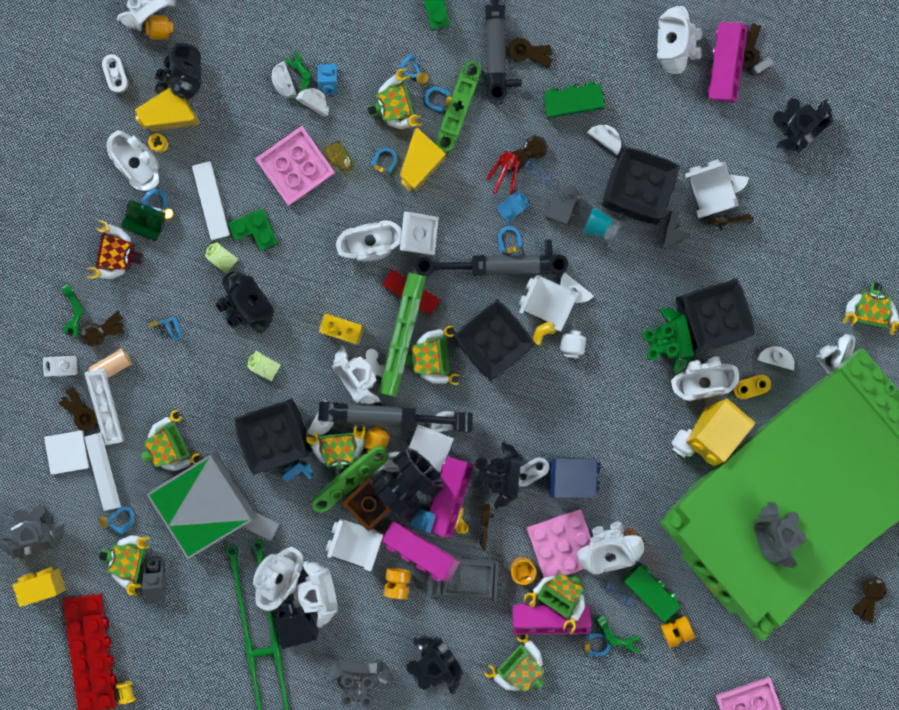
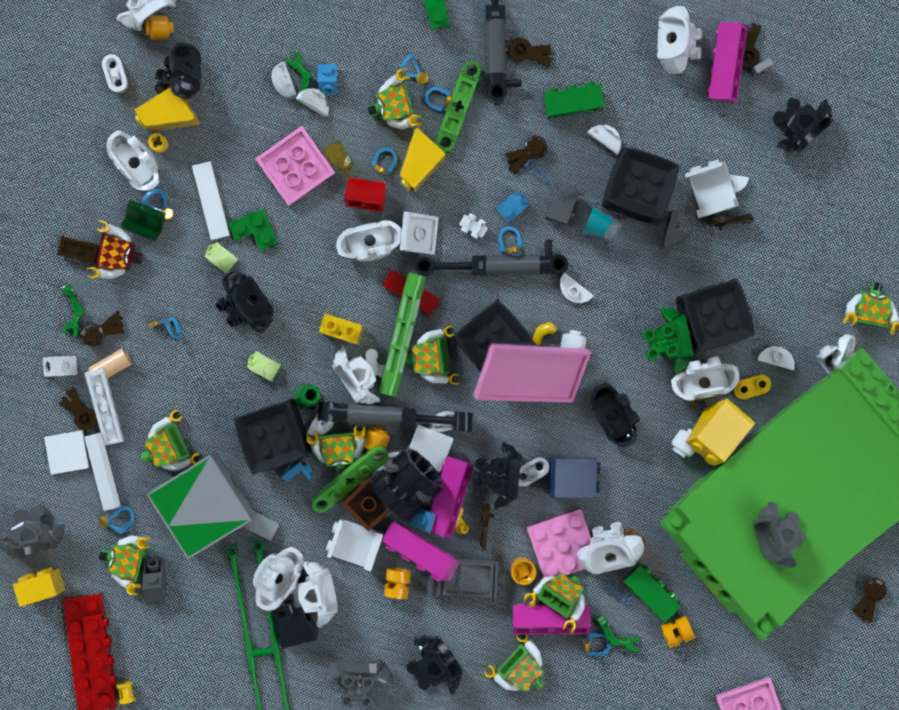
red plant [486,151,520,195] -> none
white panel [518,275,578,332] -> none
none -> dark brown plate [57,236,100,264]
none -> green plant [293,384,321,410]
none -> red brick [344,177,387,212]
none -> white piece [459,213,488,239]
none -> bright pink tile [473,344,591,403]
none -> black piece [590,383,640,447]

